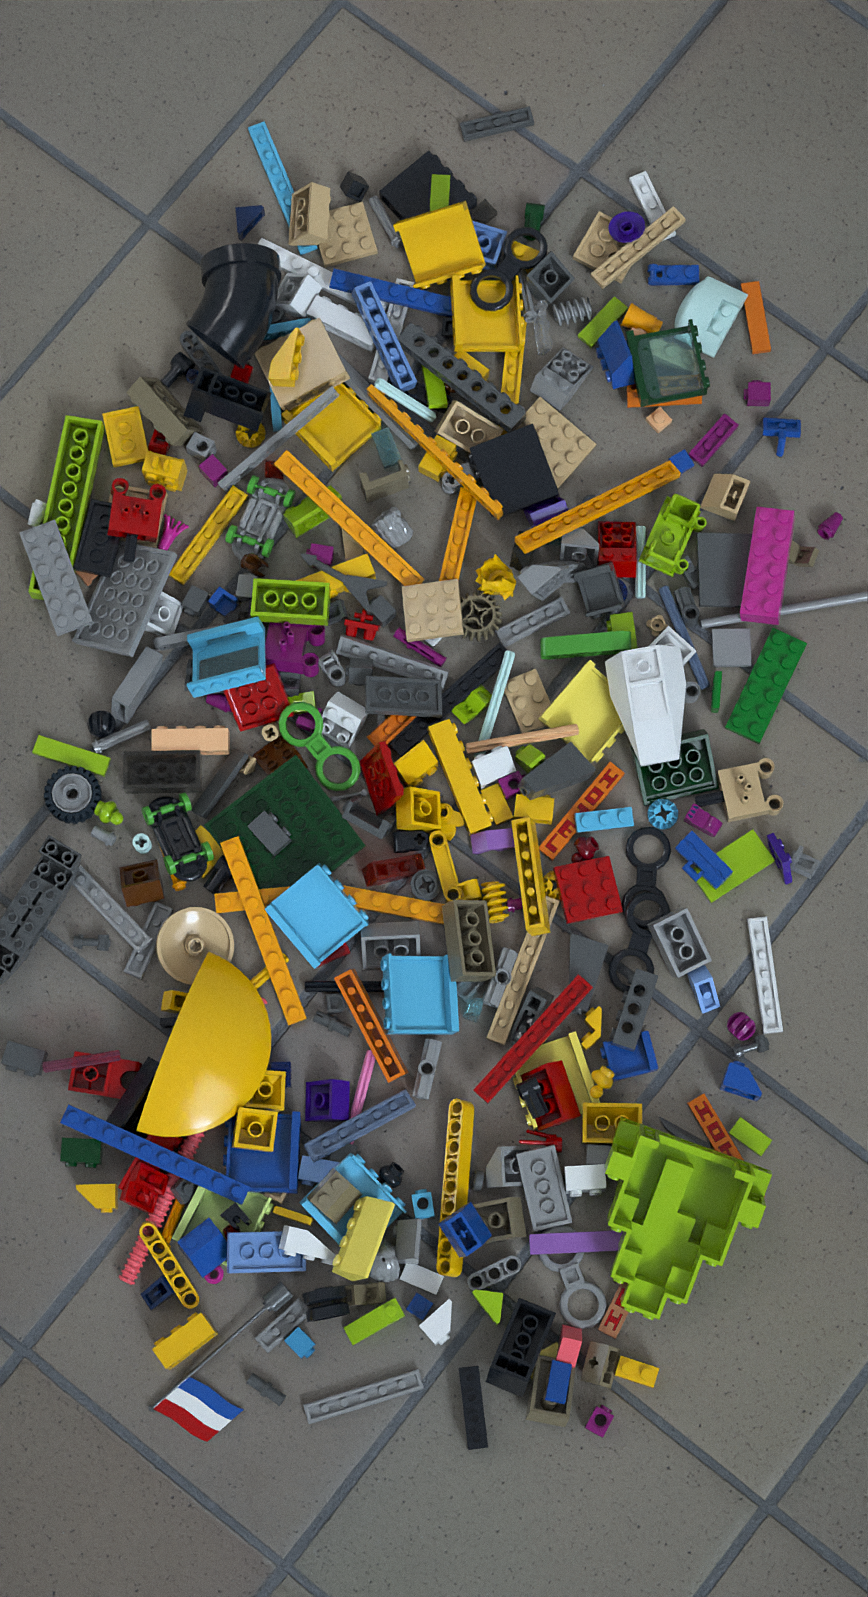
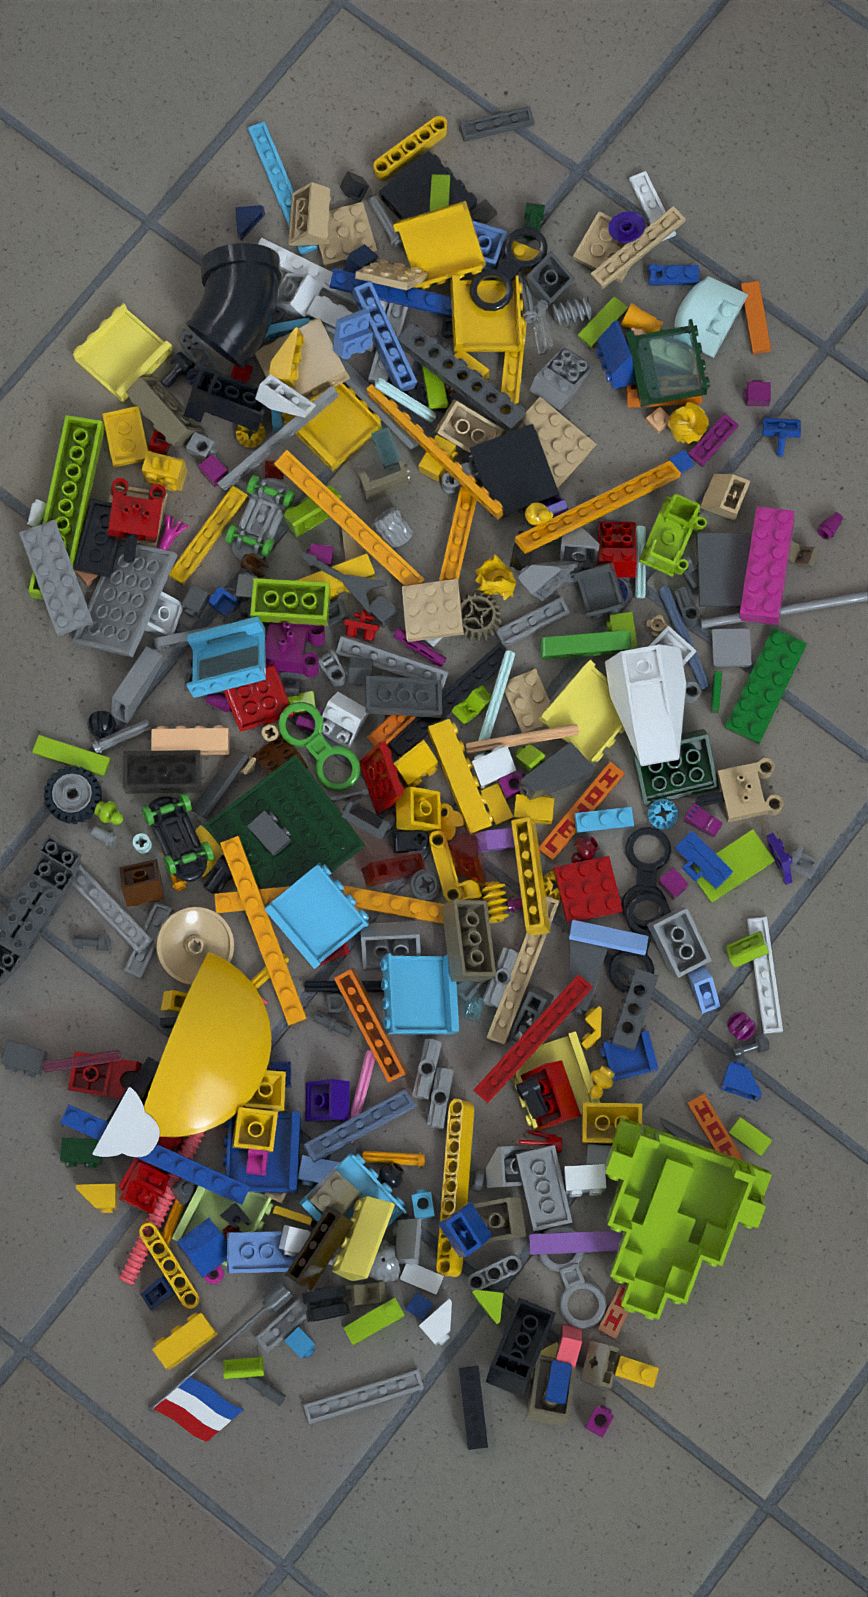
none -> light yellow panel [73,303,174,403]
none -> white sticker [93,1087,160,1157]
none -> lime tile [223,1357,264,1379]
none -> dark pink panel [246,1149,269,1176]
none -> white slope [255,374,316,418]
none -> dark brown brick [285,1206,354,1291]
none -> medium blue plate [333,309,373,359]
none -> dark blue slope [343,244,379,274]
none -> tan plate [355,259,428,290]
none -> light orange axle [362,1151,425,1168]
none -> yellow beam [373,116,447,181]
none -> light grey piece [427,1068,453,1129]
none -> clear red slope [448,831,486,886]
none -> yellow animal [525,503,553,526]
none -> light blue tile [569,920,649,955]
none -> magenta panel [658,868,689,900]
none -> yellow hair [668,402,709,444]
none -> lime slope [726,931,769,967]

